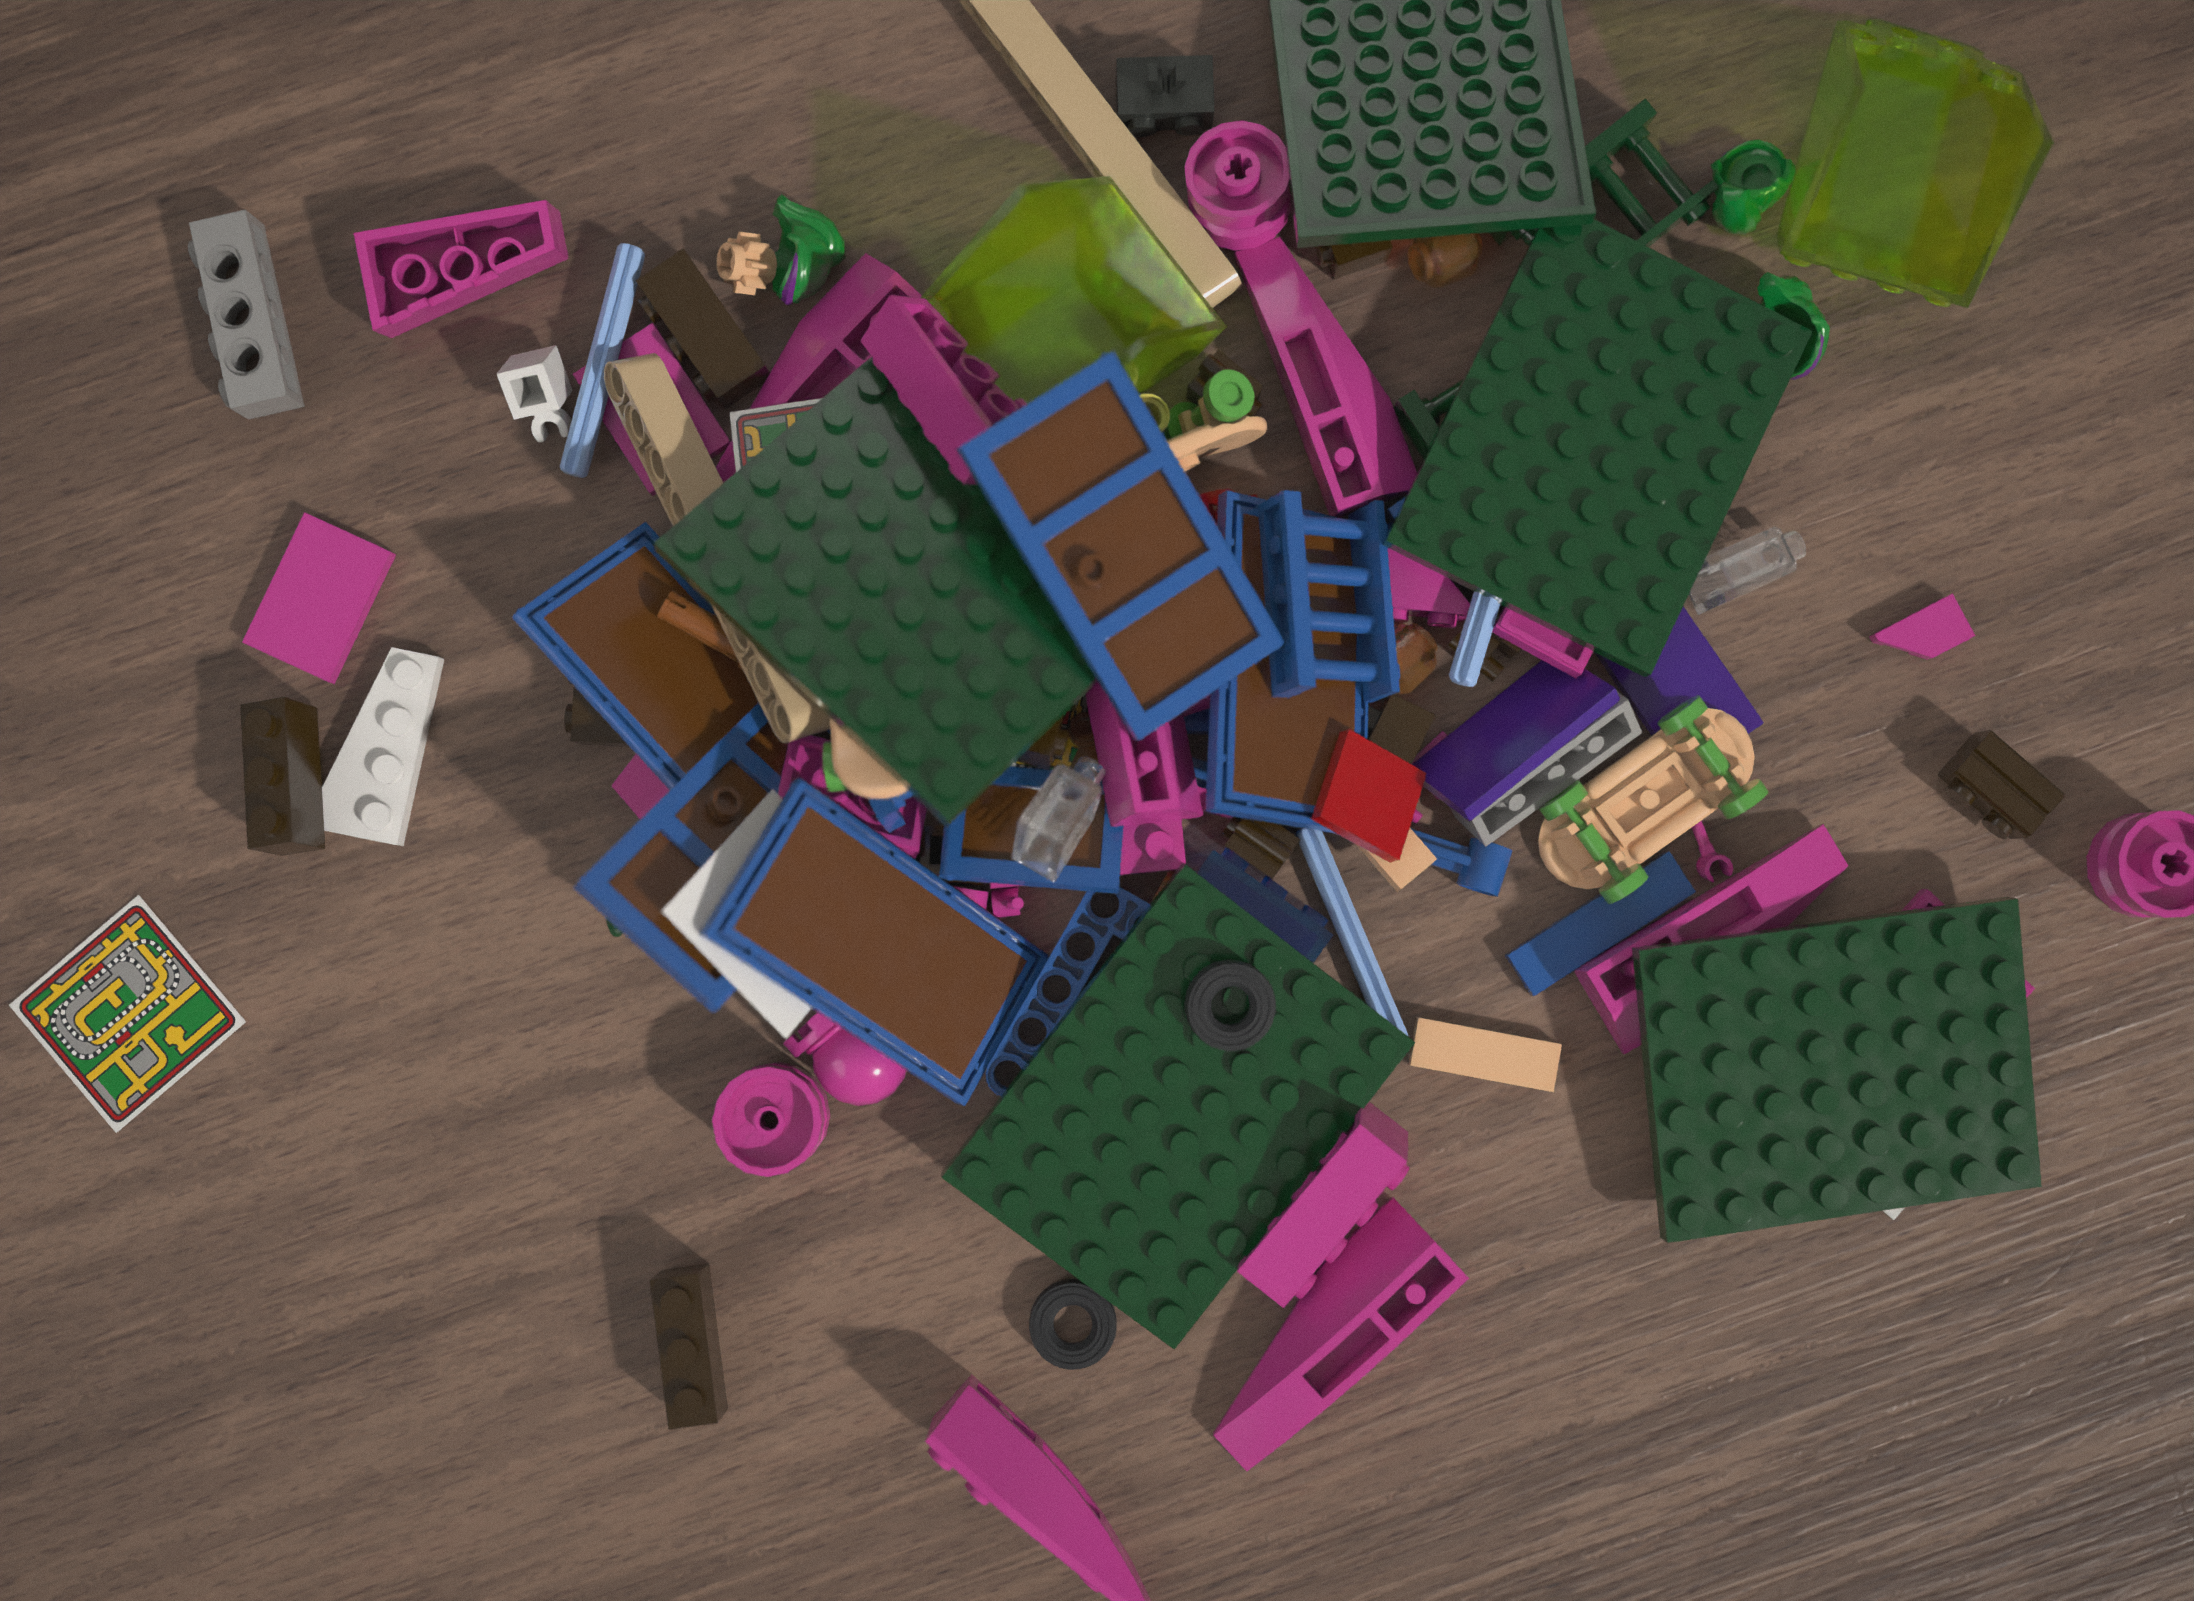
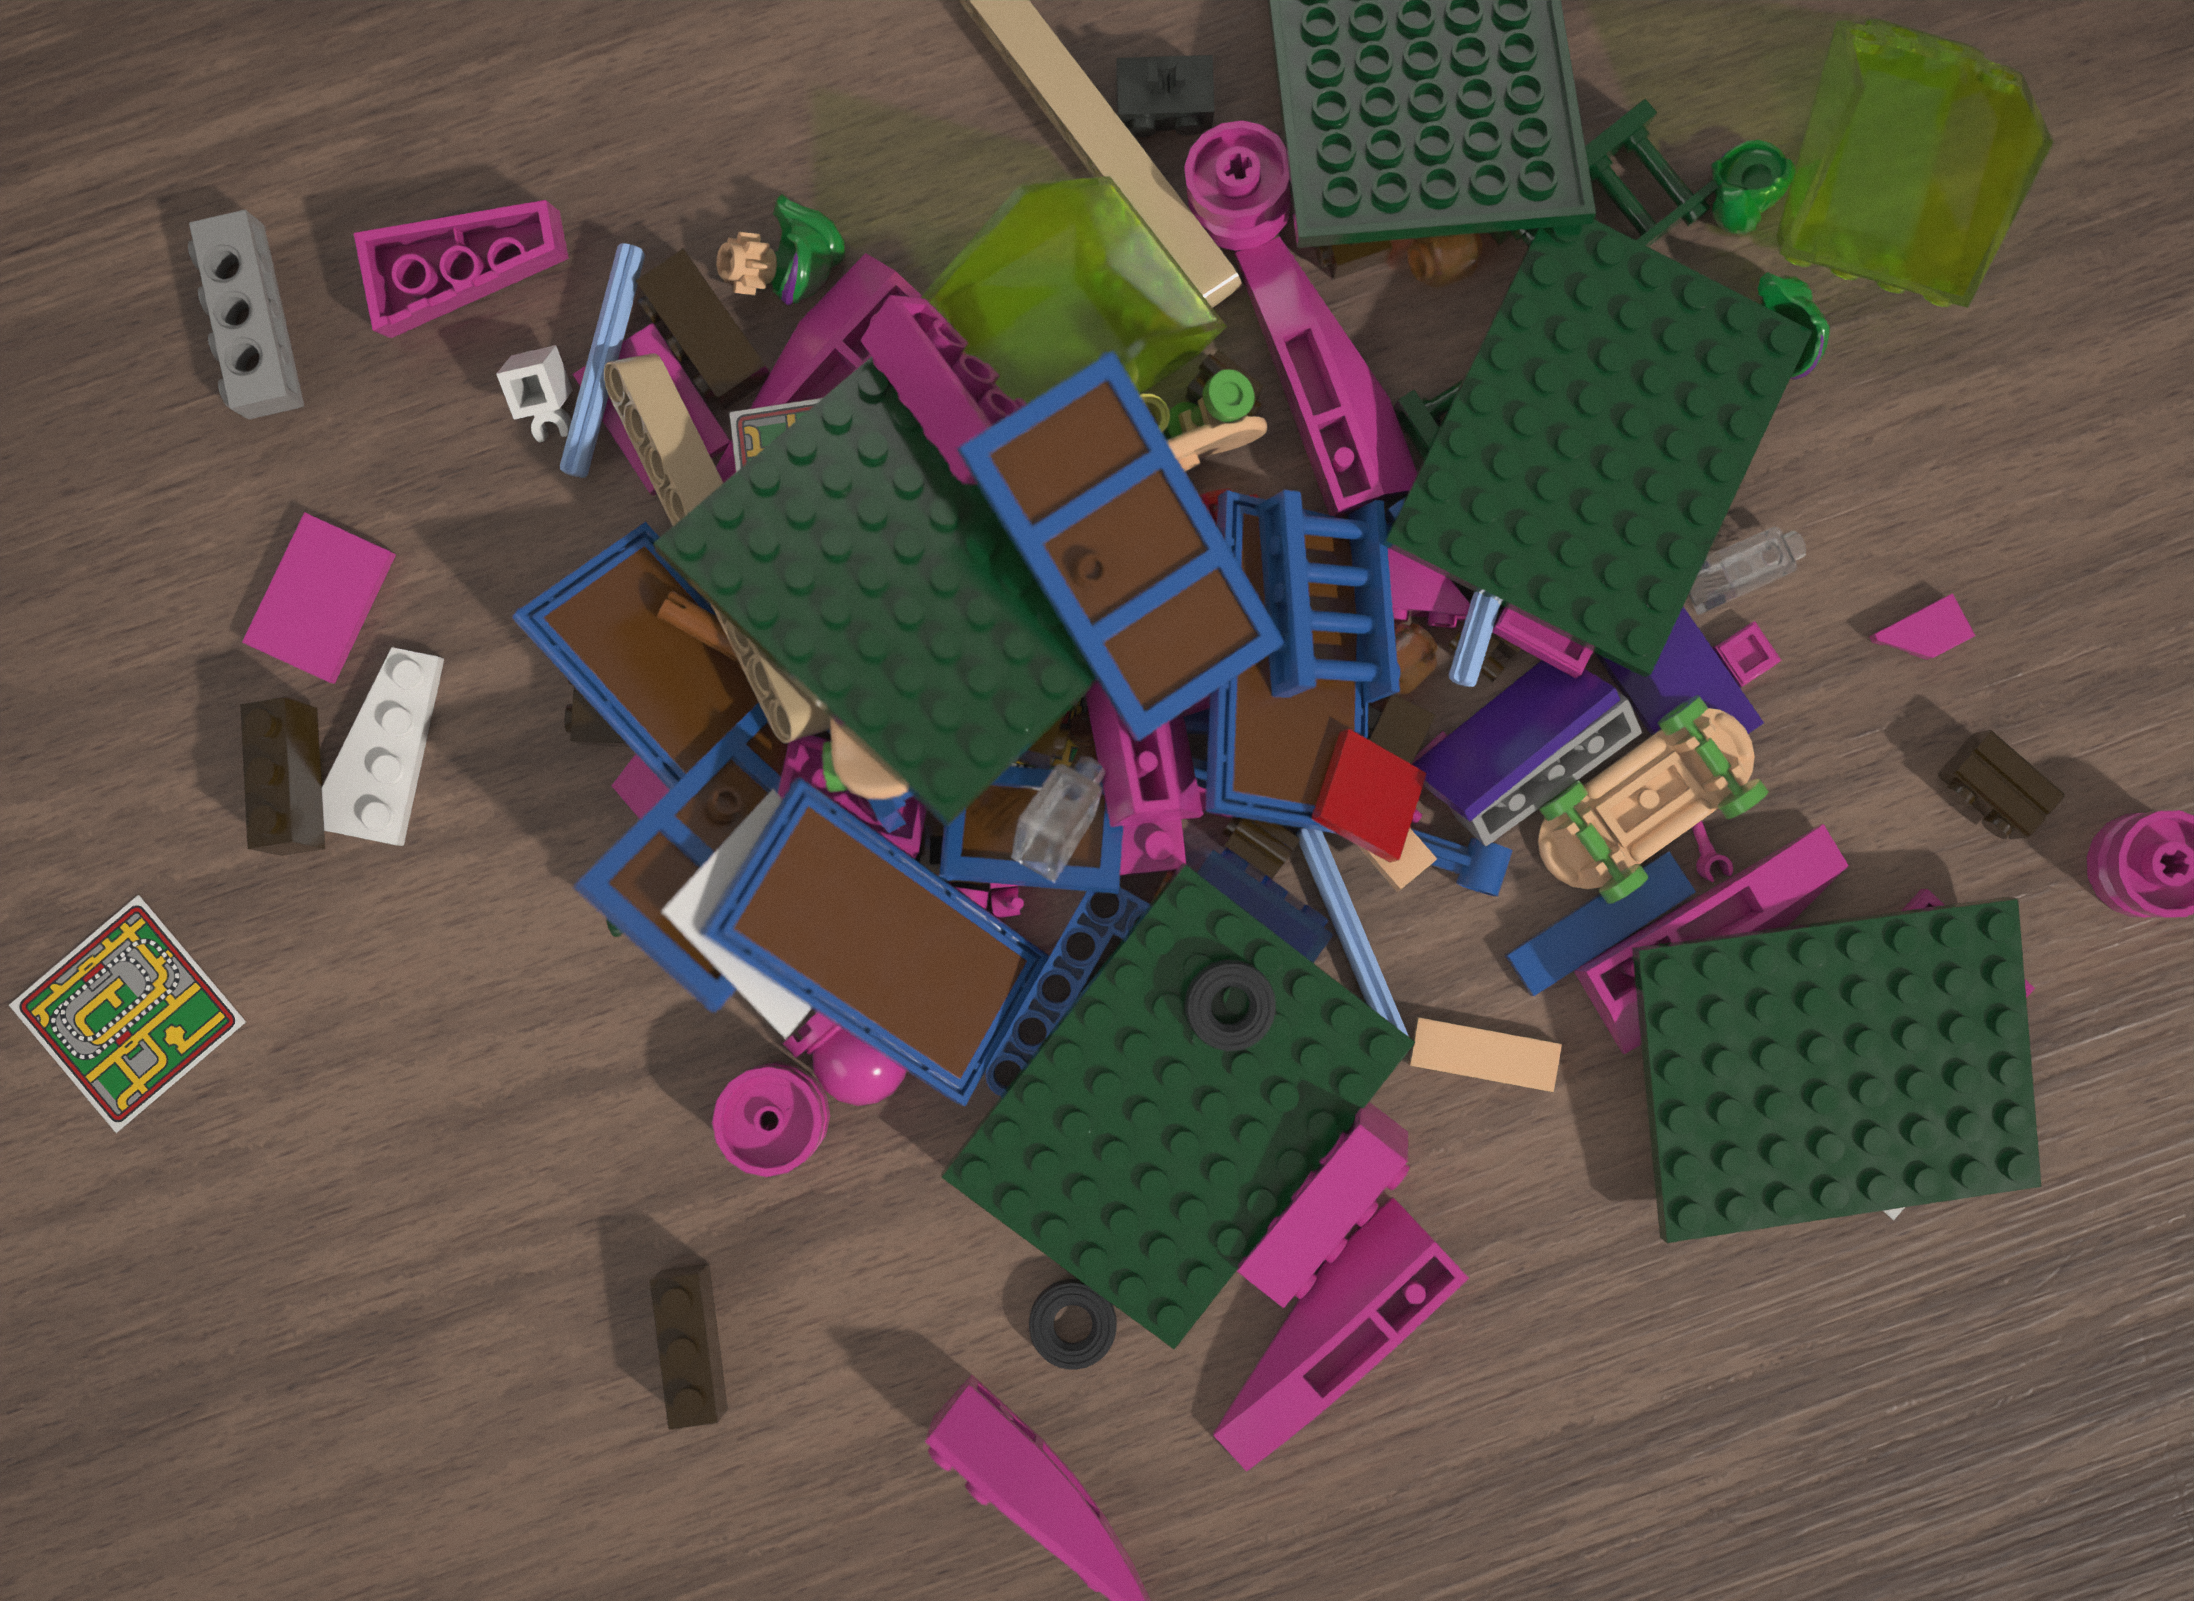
none -> dark pink tile [1713,621,1782,688]

